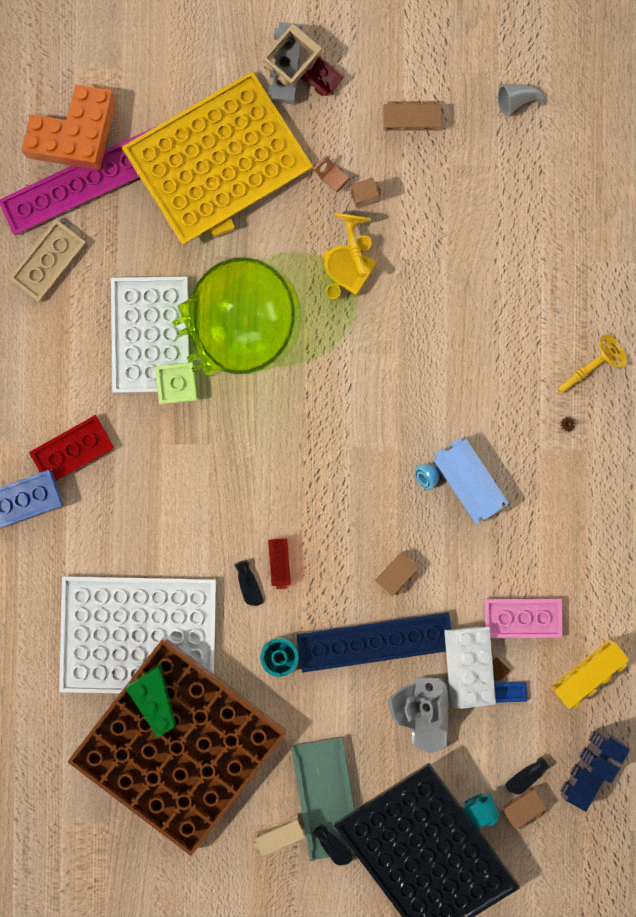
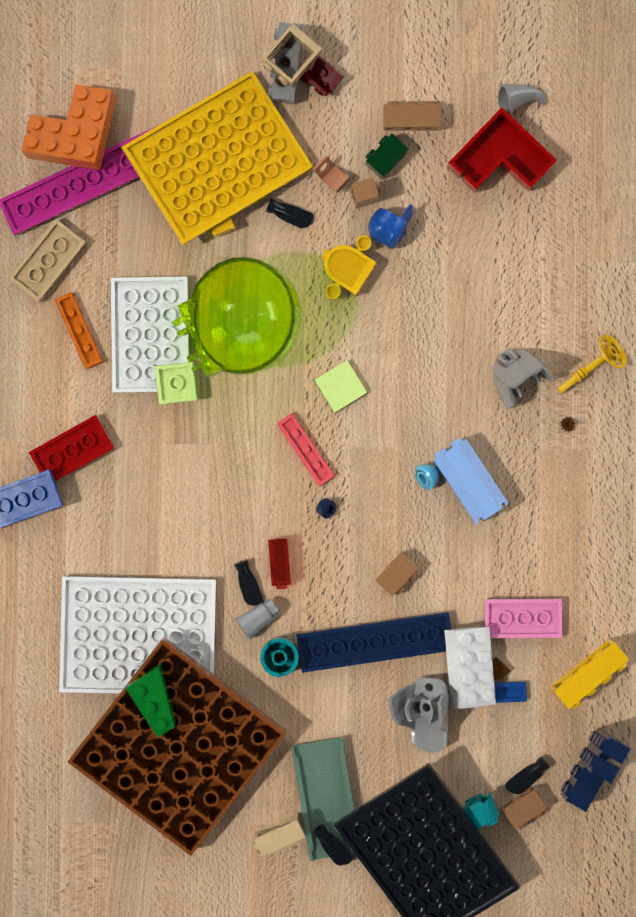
yellow dish [333,212,371,278] -> none
none -> orange tile [55,292,103,370]
none -> light grey plant [235,599,280,640]
none -> black piece [266,199,313,228]
none -> coral tile [276,413,335,487]
none -> yellowish green tile [315,360,367,413]
none -> dark blue tile [316,498,337,519]
none -> dark green brick [365,133,409,180]
none -> blue piece [368,204,413,249]
none -> red piece [447,107,557,193]
none -> light grey piece [492,349,554,409]

